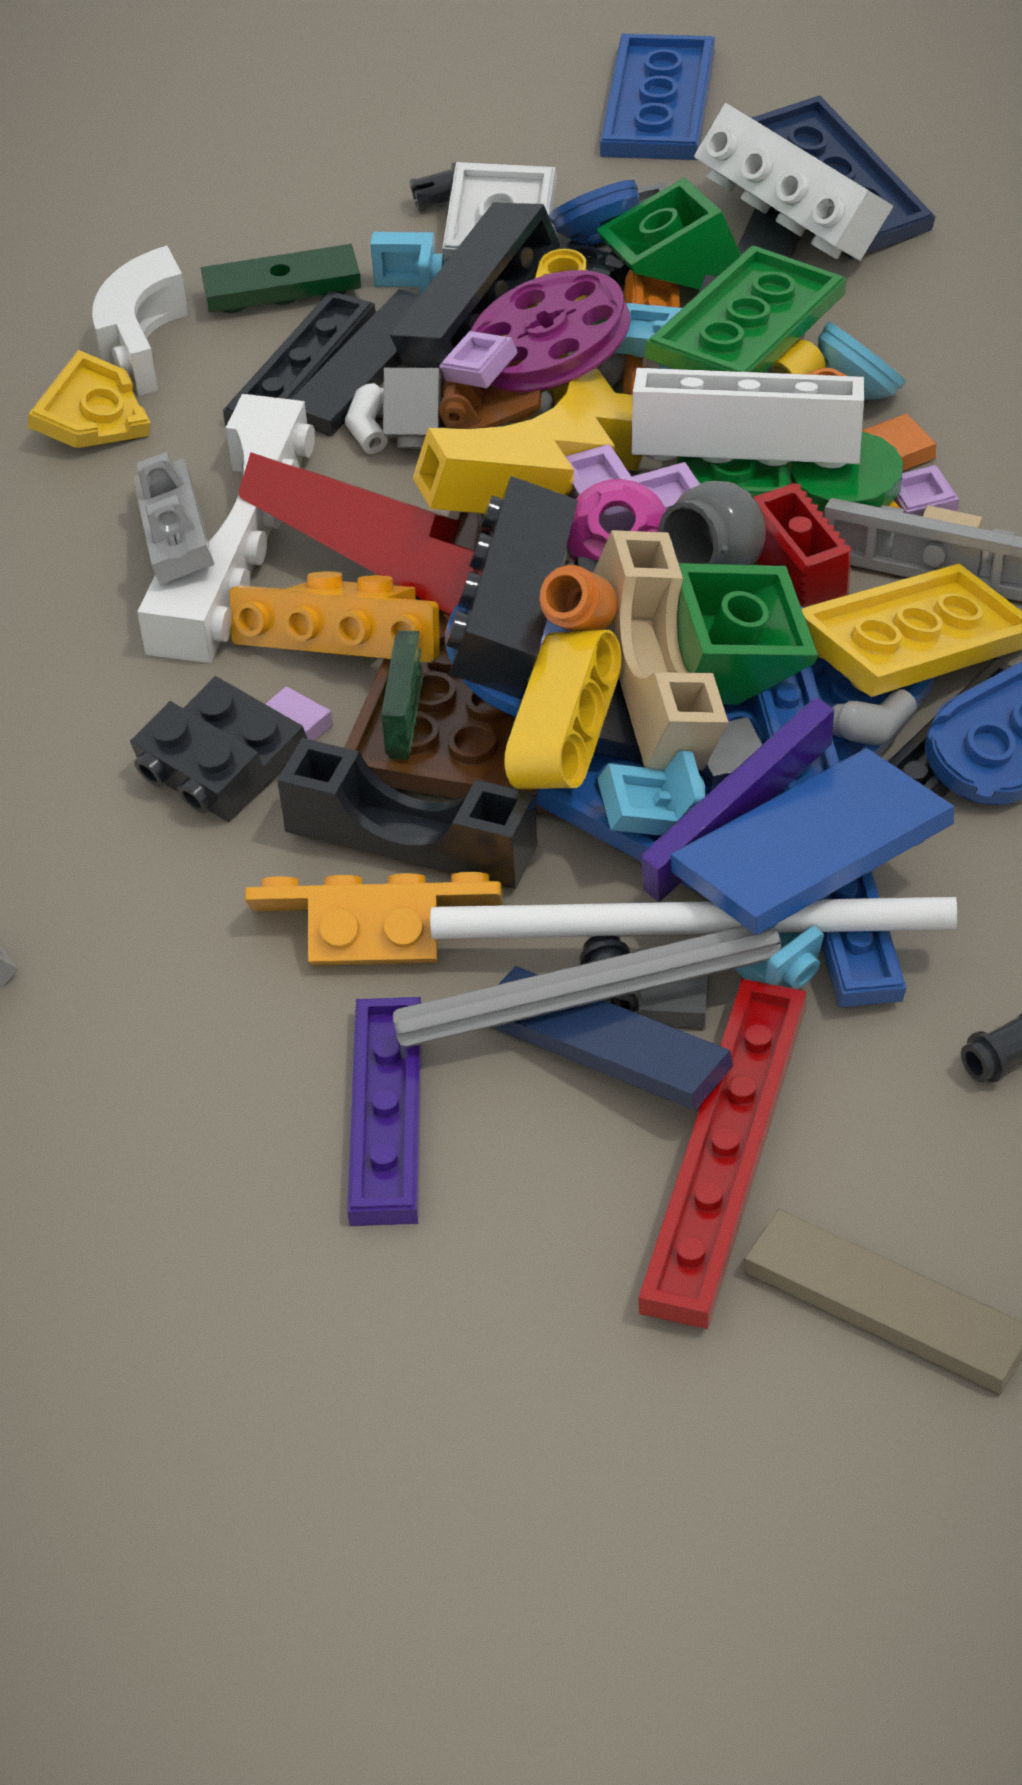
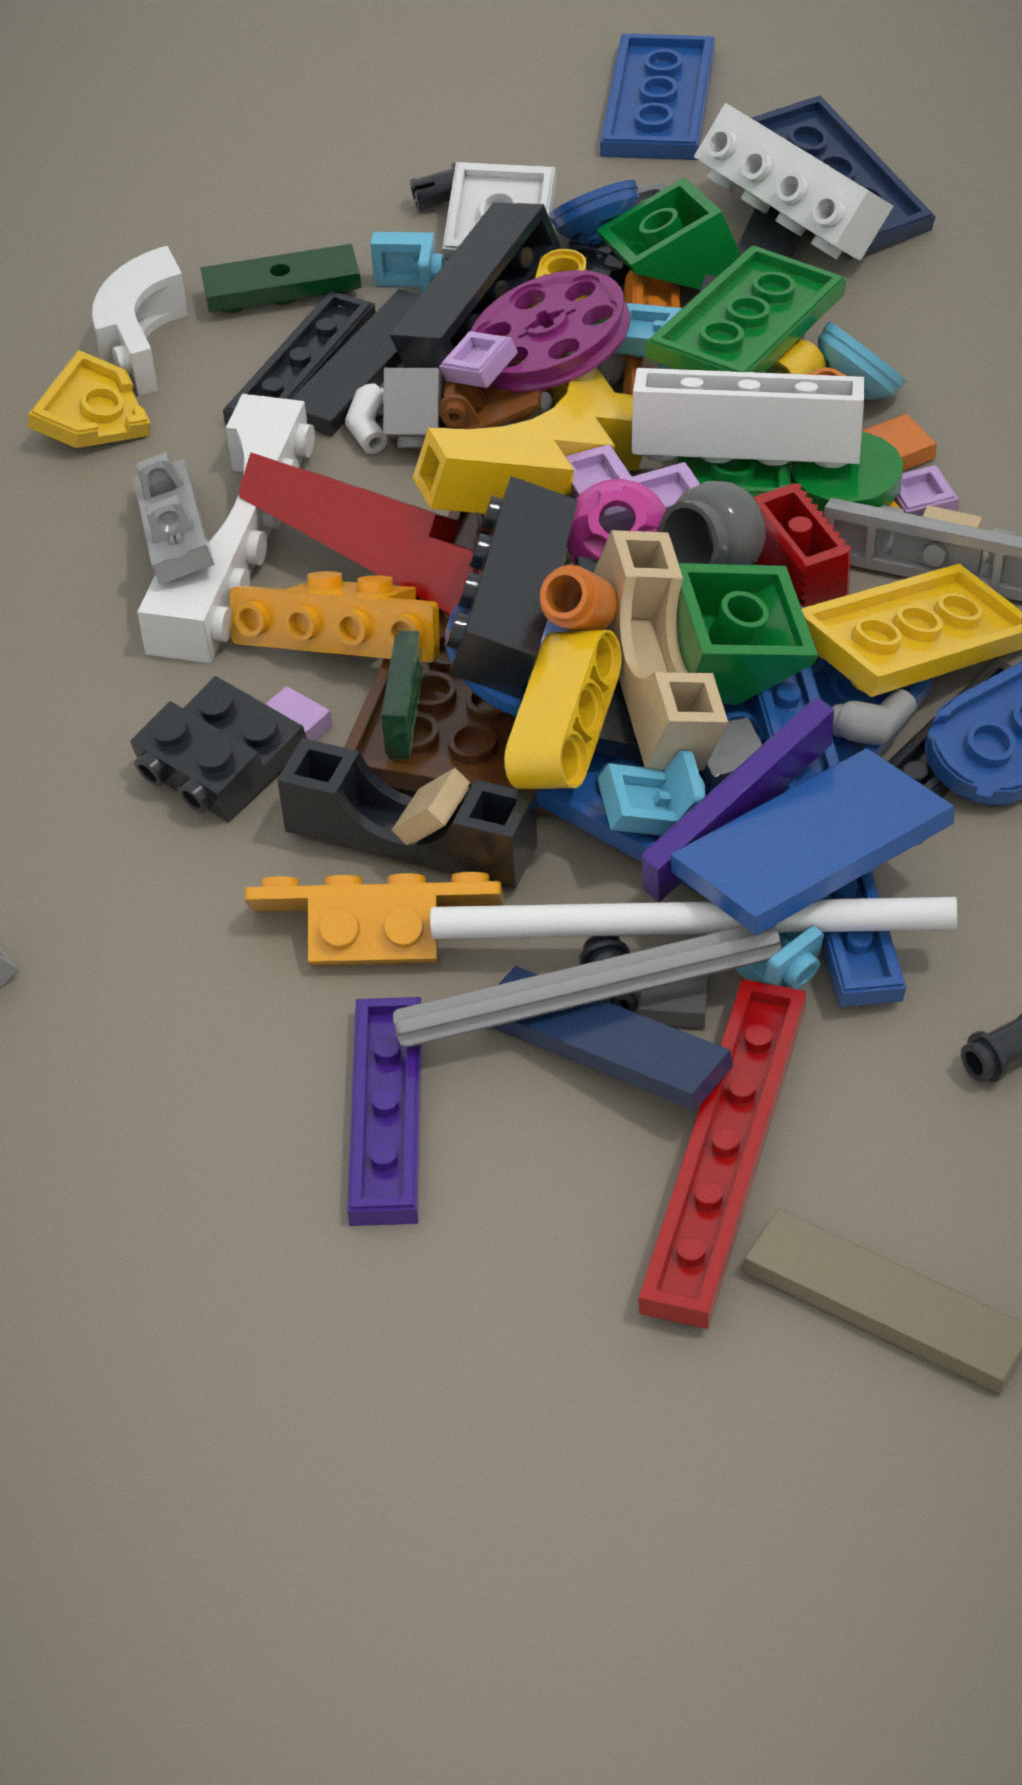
none -> tan tile [392,768,470,845]

